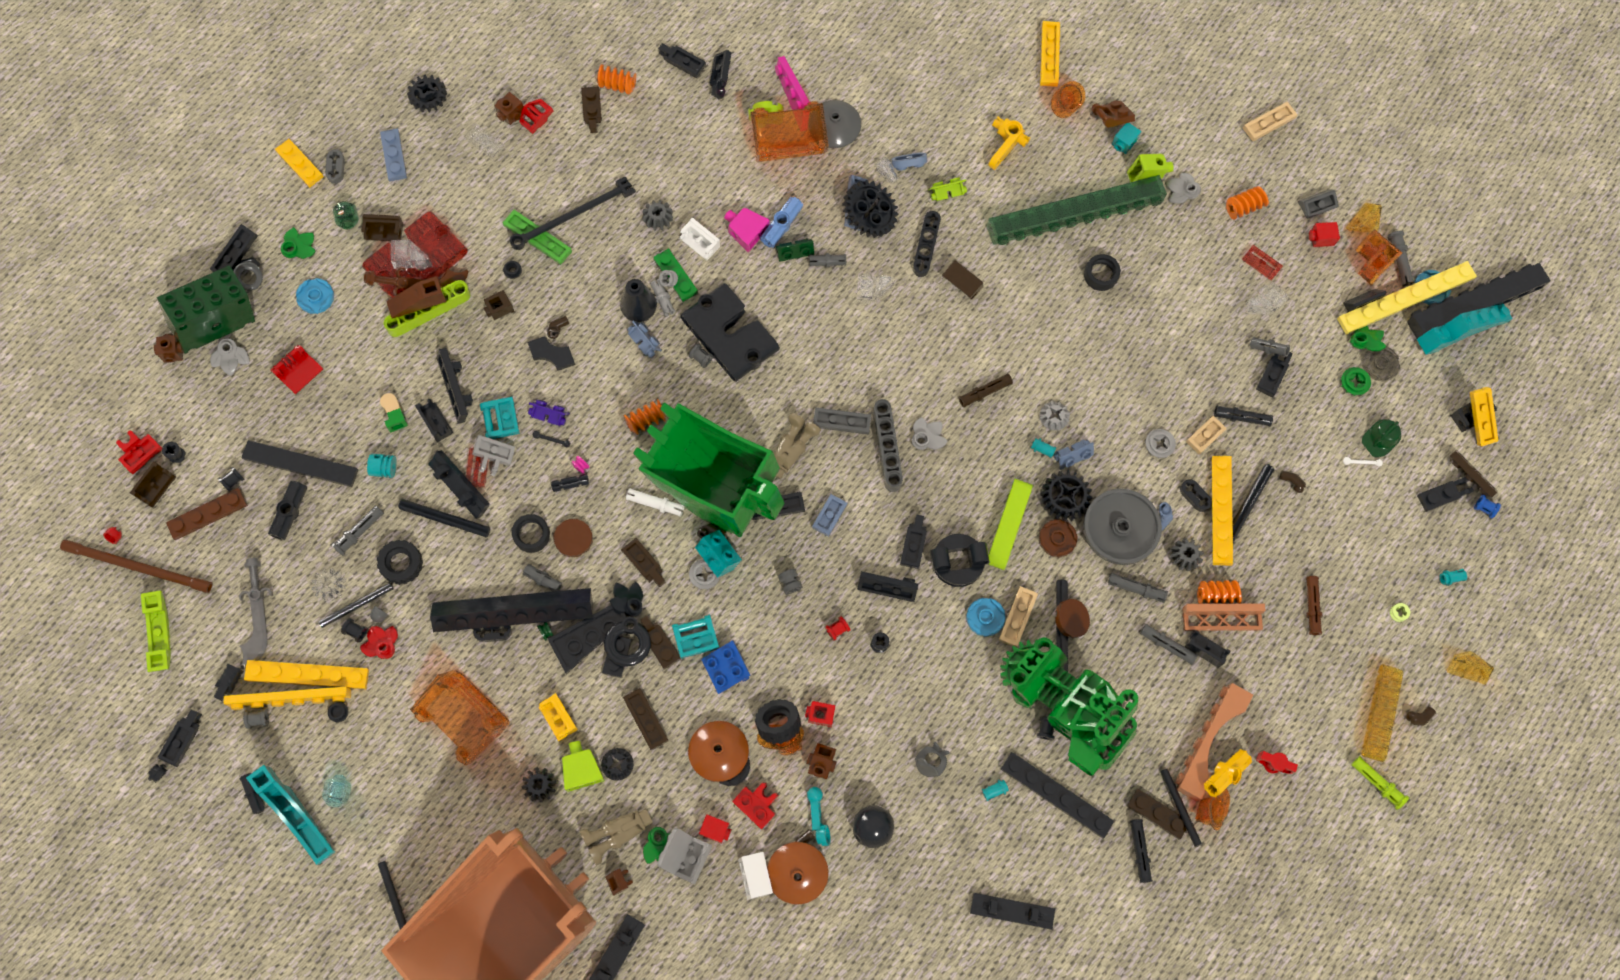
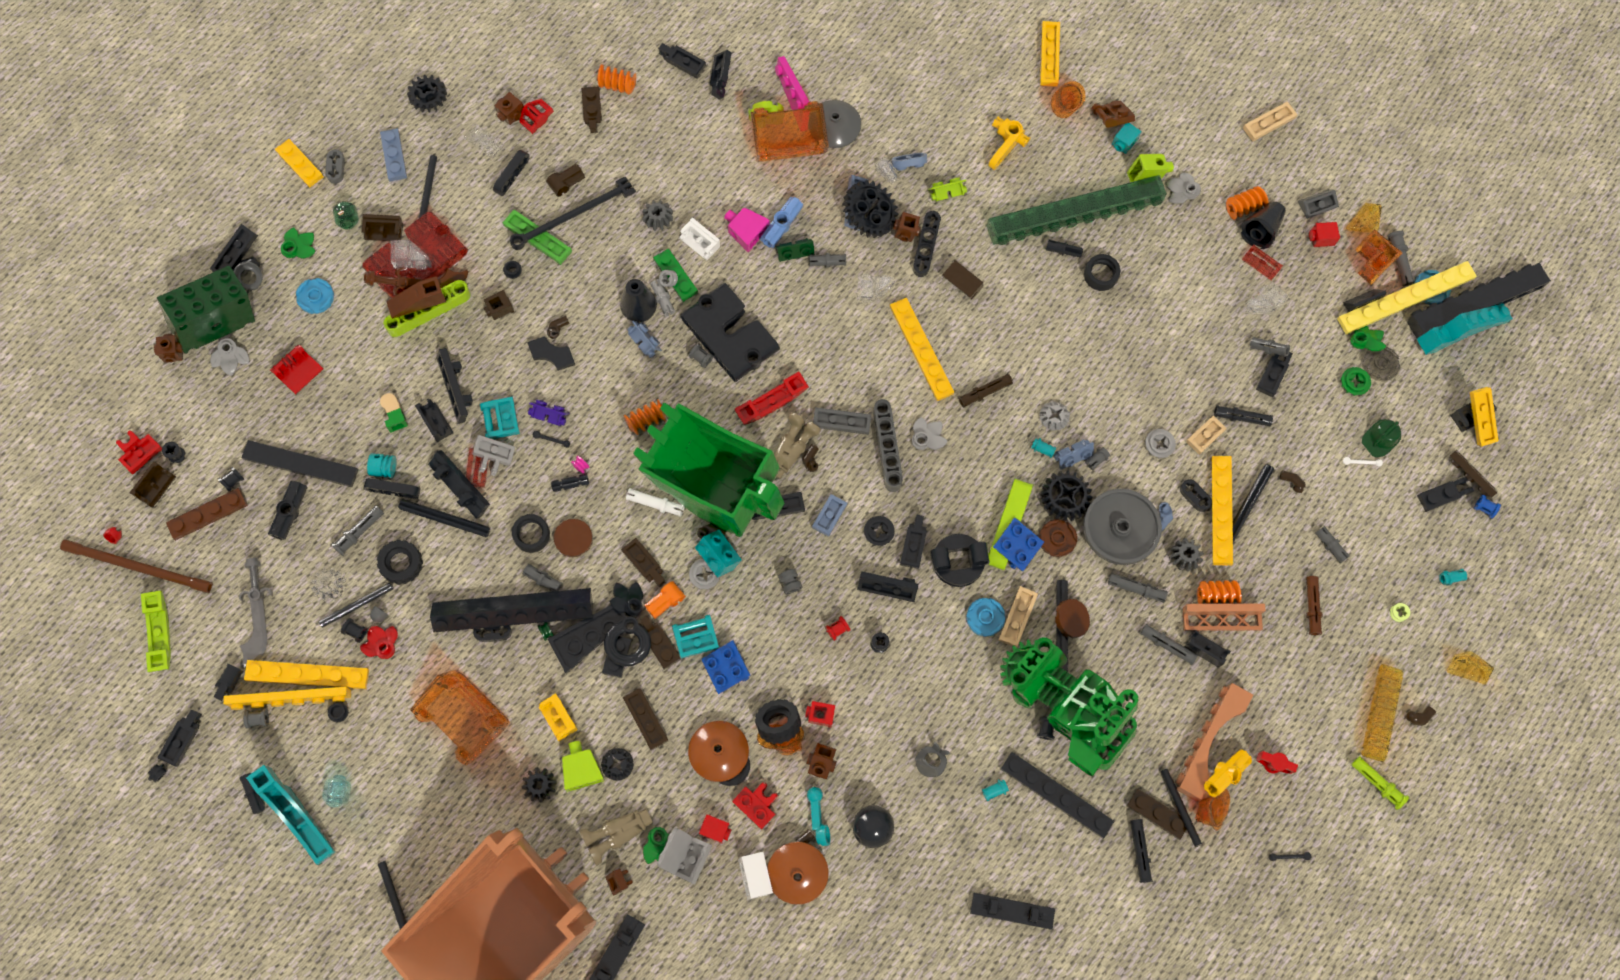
none -> black beam [363,478,421,499]
none -> black bar [418,155,437,223]
none -> black beam [493,150,530,196]
none -> dark brown piece [546,164,585,197]
none -> orange piece [644,581,686,619]
none -> red slope [734,371,809,425]
none -> dark brown arm [803,444,819,472]
none -> black gear [864,516,895,546]
none -> yellow plate [890,298,954,401]
none -> reddish brown brick [893,212,920,242]
none -> blue hinge [993,518,1044,572]
none -> black axle [1046,239,1083,258]
none -> dark grey pin [1085,447,1110,470]
none -> black cone [1240,202,1286,249]
none -> black hinge [1269,852,1312,861]
none -> dark grey pin [1315,526,1350,563]

